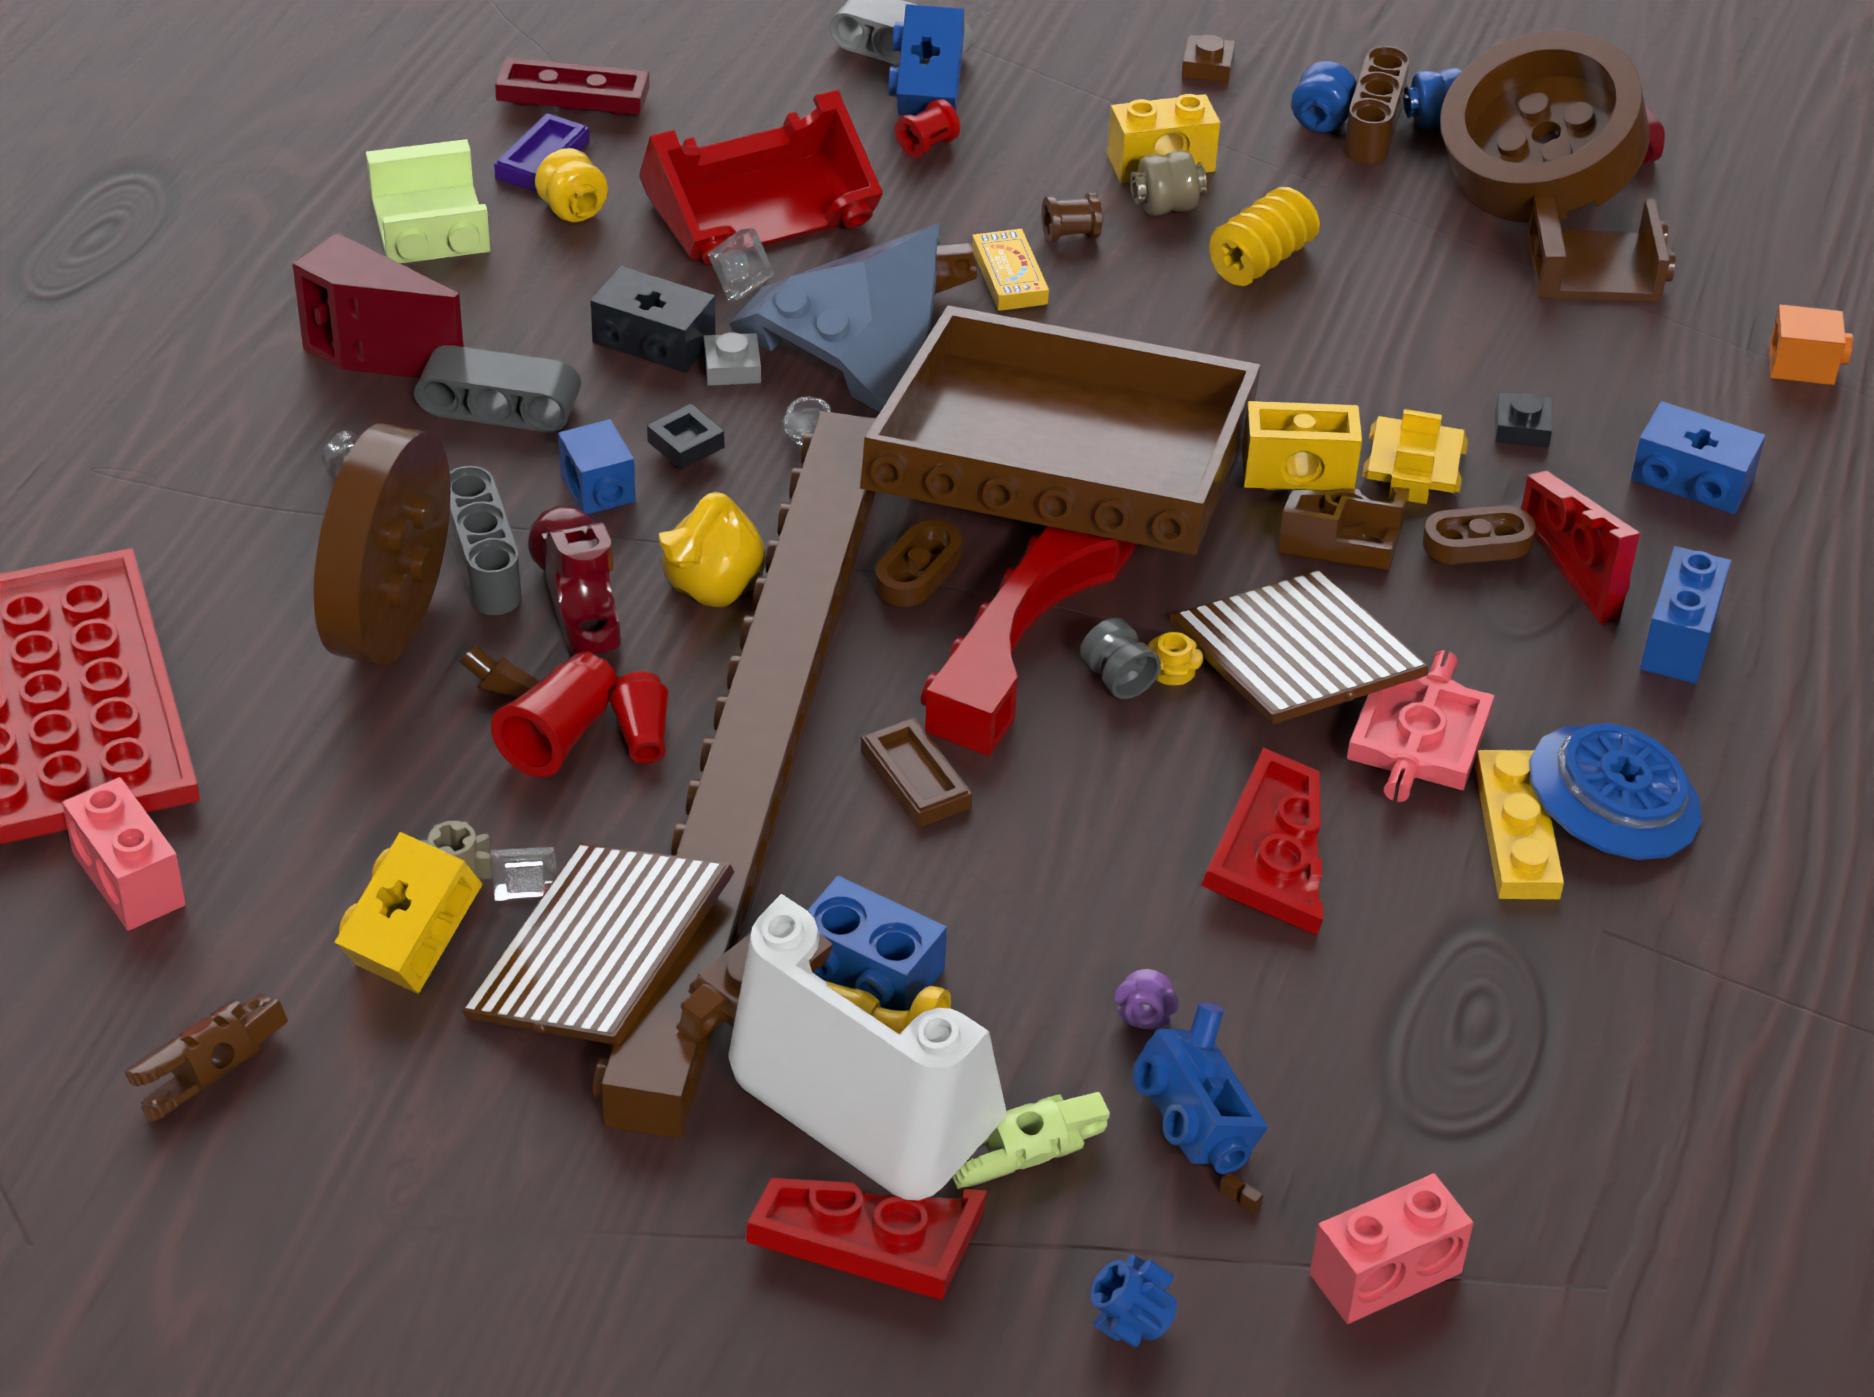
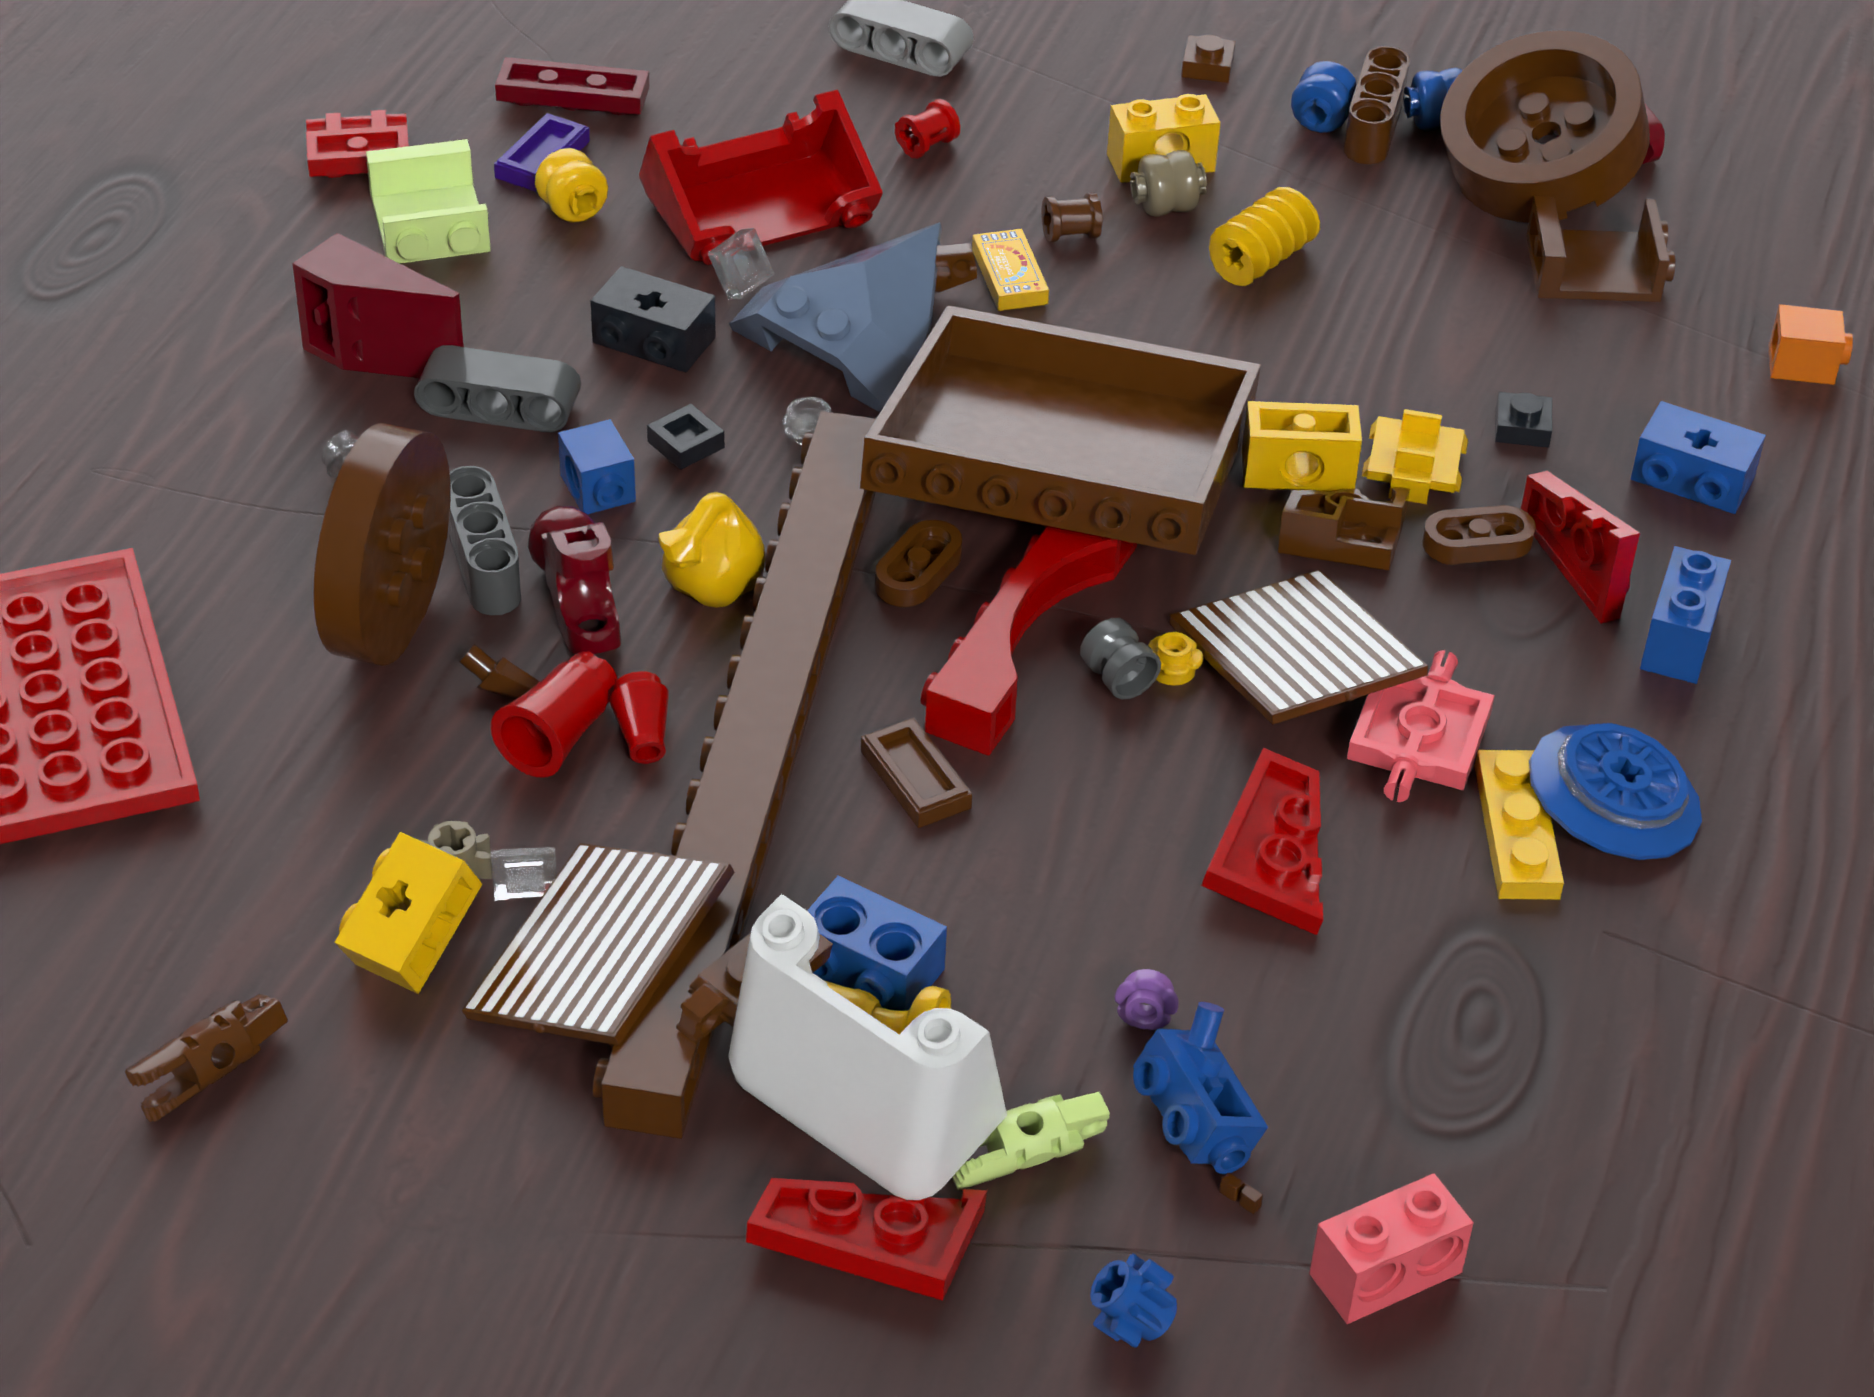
coral brick [62,777,186,931] -> none
light grey plate [704,332,761,386] -> none
blue brick [888,4,965,116] -> none
none -> red plate [306,110,409,178]

